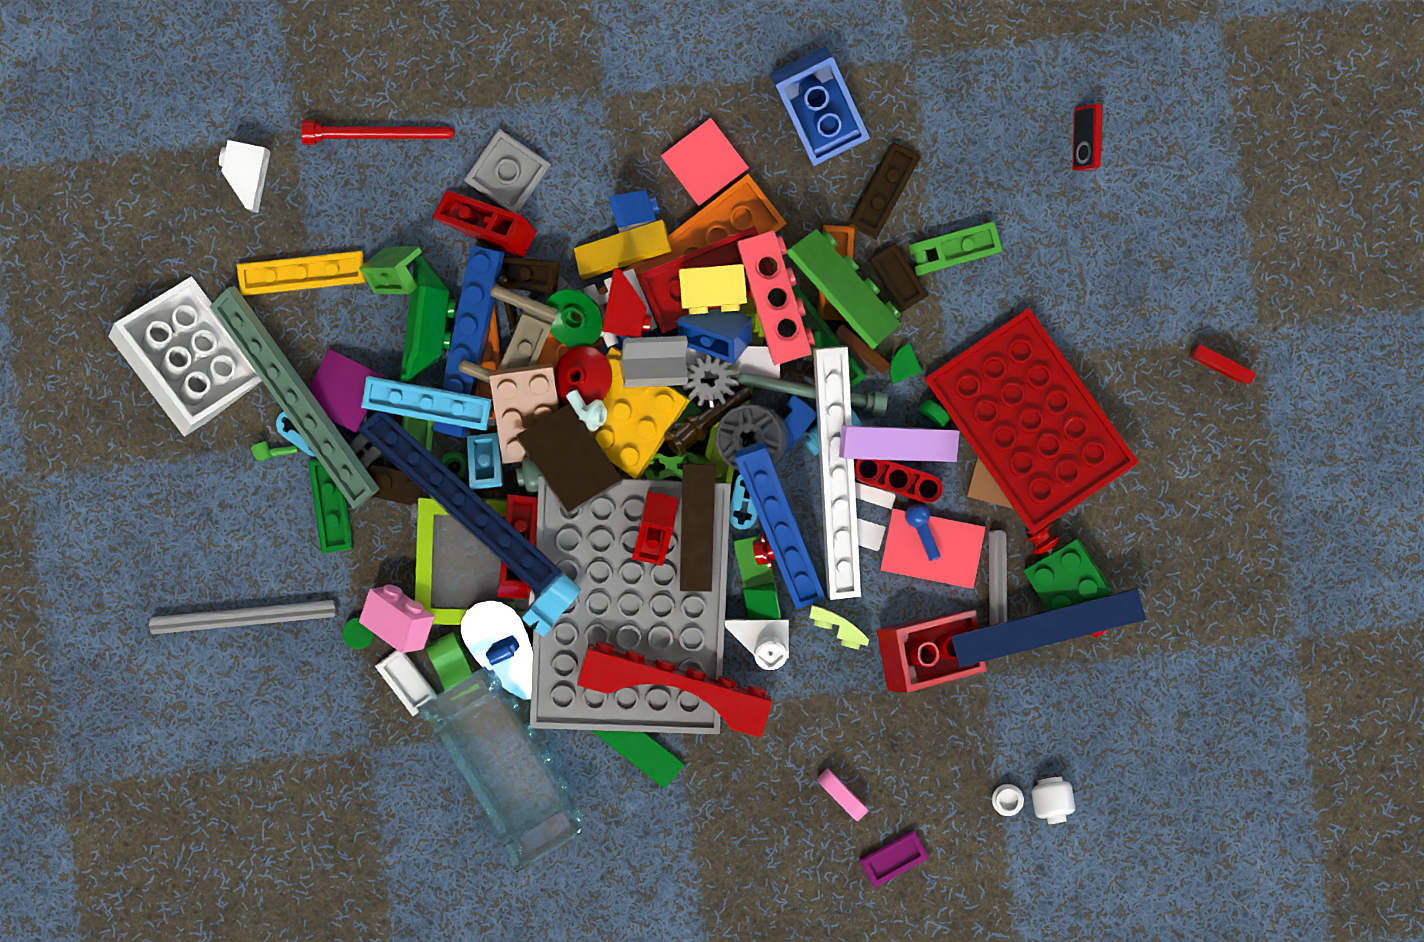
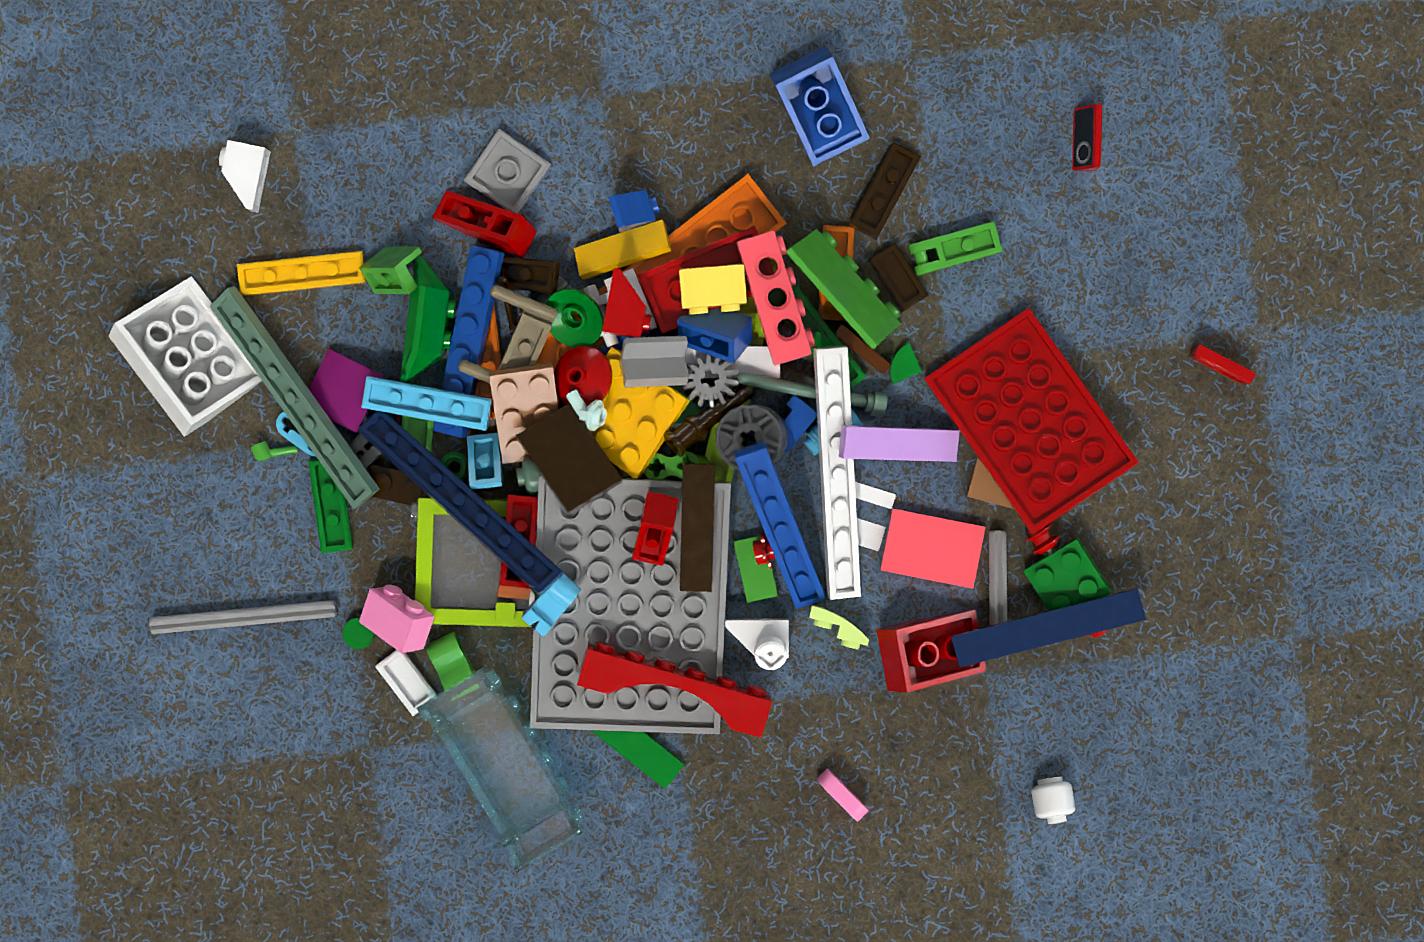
red piece [301,120,455,145] -> none
shield [461,599,533,700] -> none
coral tile [661,118,749,207] -> none
medium azure beam [729,474,757,529] -> none
green slope [743,582,781,620] -> none
red beam [854,459,943,503] -> none
magenta tile [859,829,930,888] -> none
blue bar [905,503,941,562] -> none
green tile [918,399,950,428] -> none
white plate [992,784,1024,816] -> none

